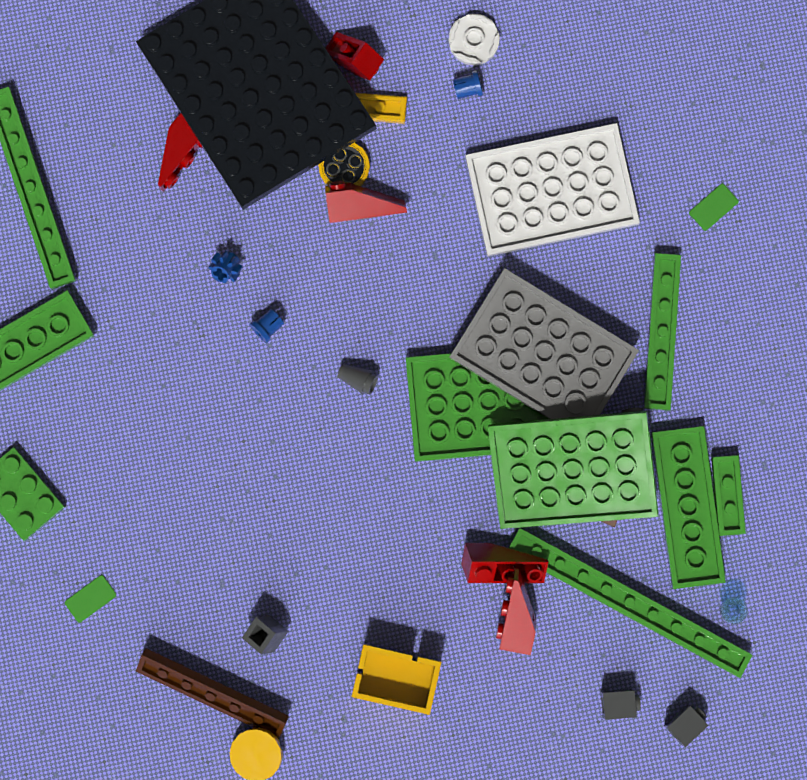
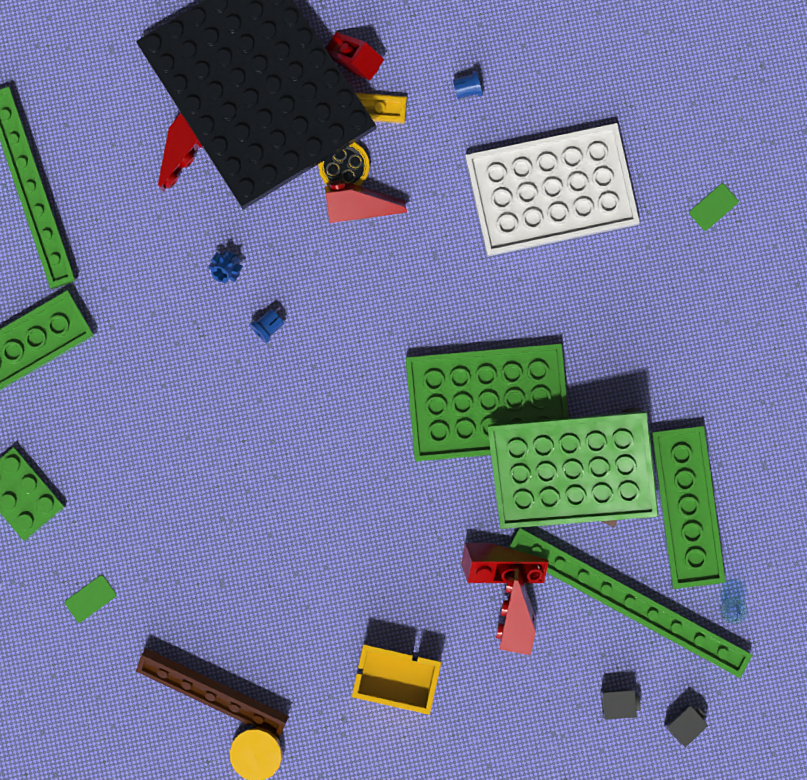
dark grey brick [242,615,289,654] -> none
dark grey cone [337,364,378,395] -> none
white tile [448,13,500,66] -> none
light grey plate [449,268,639,419] -> none
bright green plate [643,253,681,411] -> none
bright green plate [711,455,746,536] -> none

